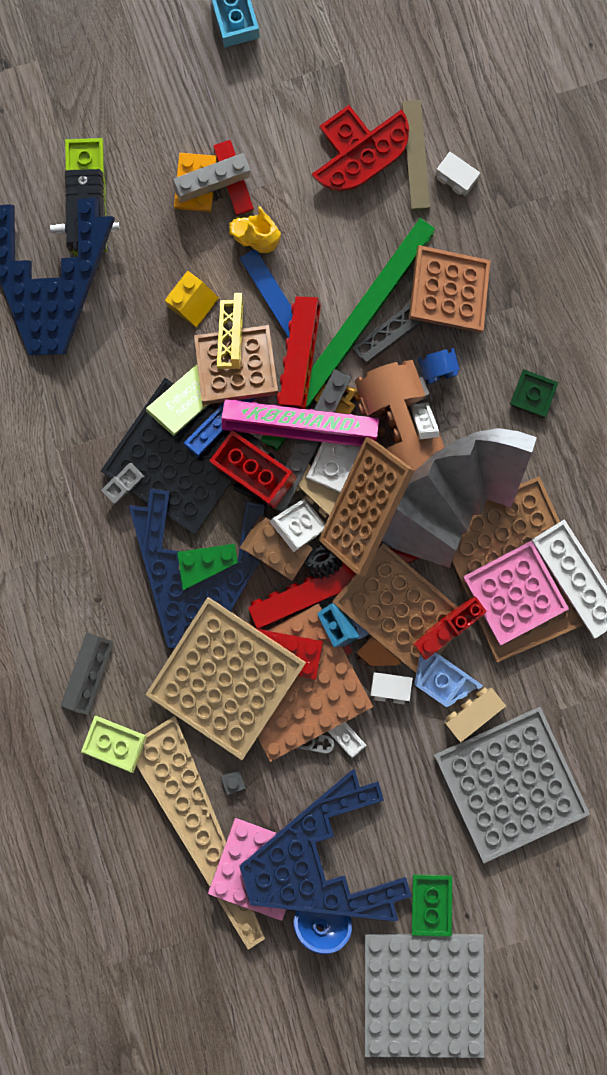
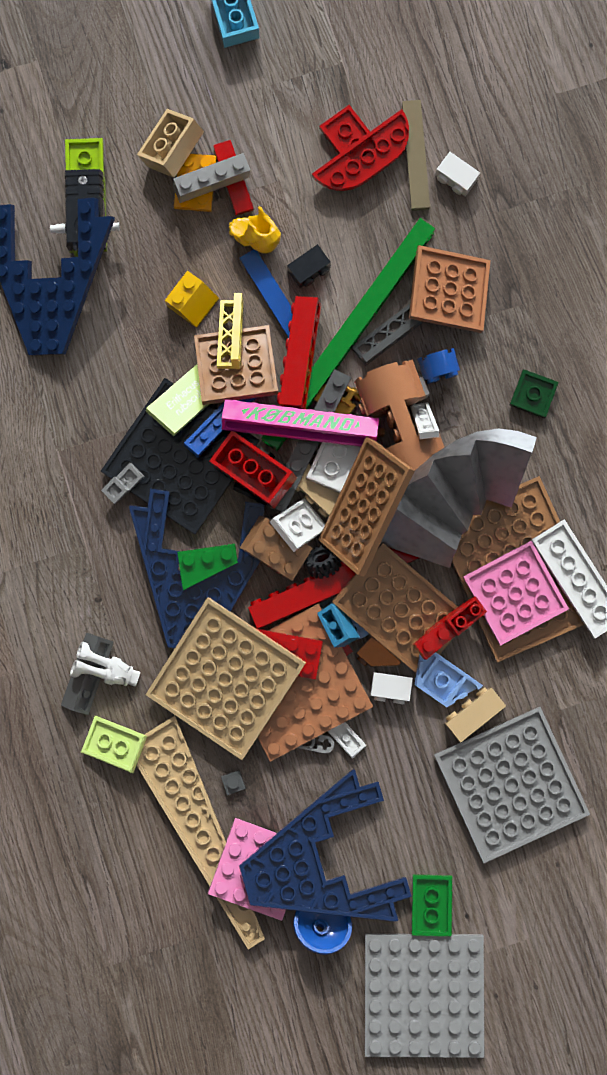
none -> white piece [70,642,140,686]
none -> tan brick [137,109,204,178]
none -> black brick [287,244,331,288]

